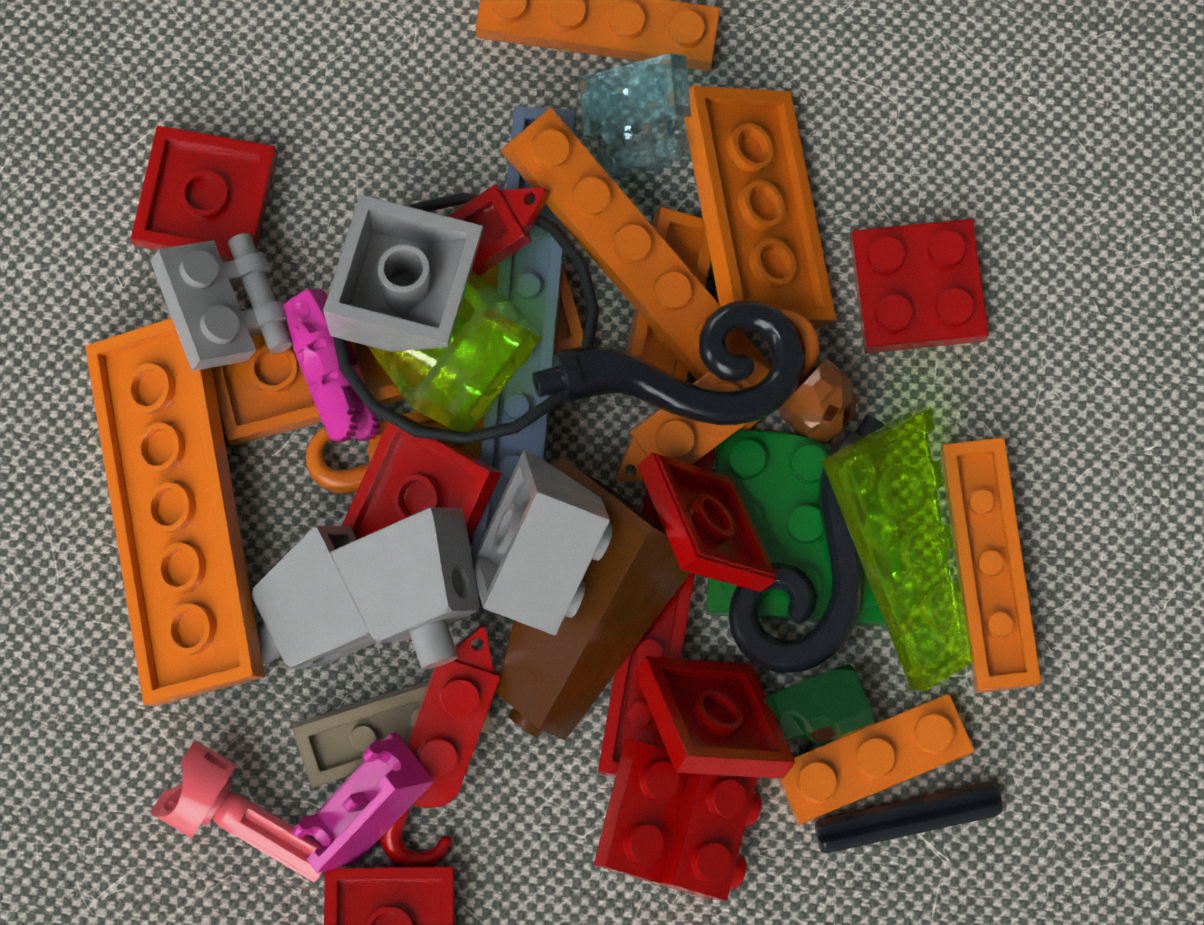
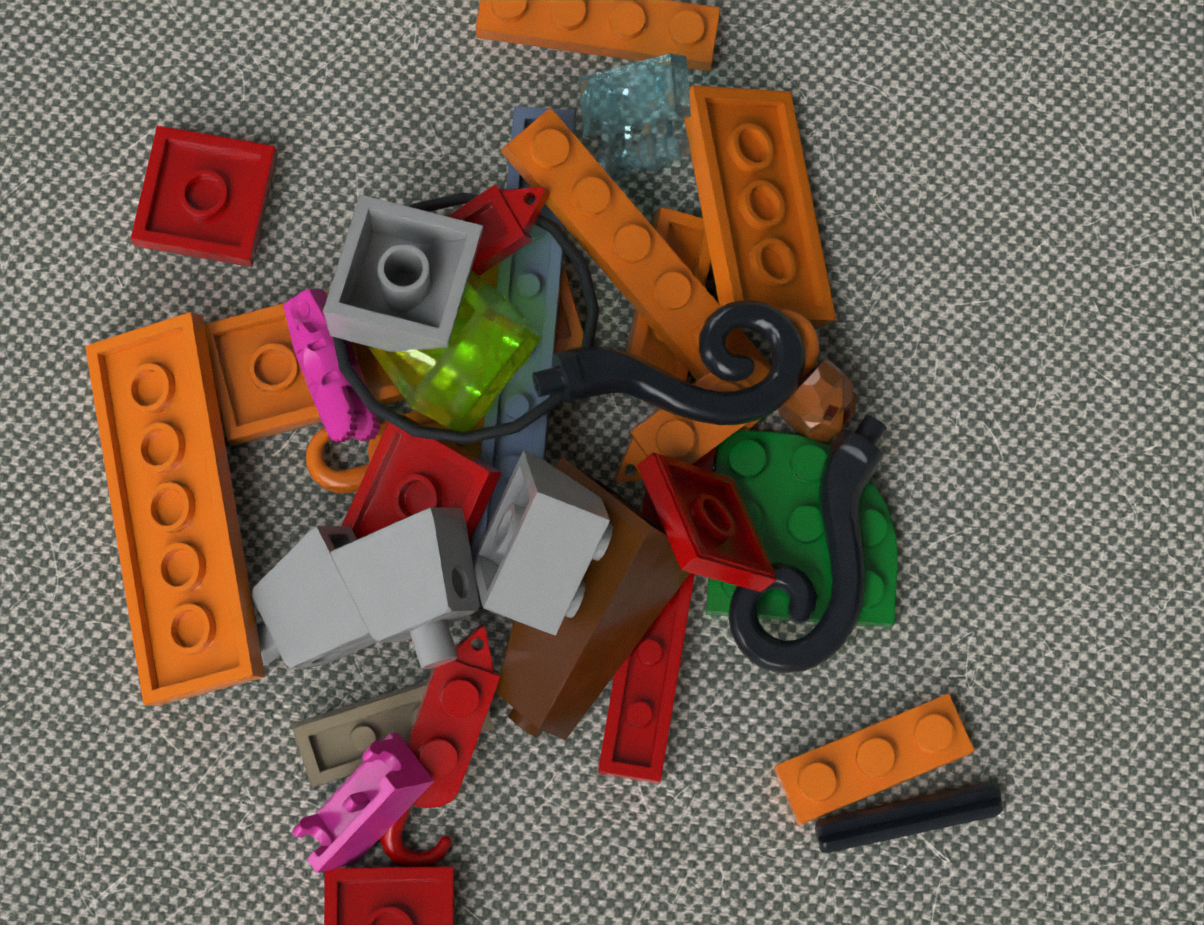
light grey plate [150,233,293,371] -> none
coral piece [150,740,322,883] -> none
red plate [593,740,762,901] -> none
red plate [635,656,795,779] -> none
dark green rock [763,664,875,747] -> none
clear neon green wing [822,407,972,691] -> none
red plate [850,219,988,354] -> none
orange plate [940,437,1041,694] -> none

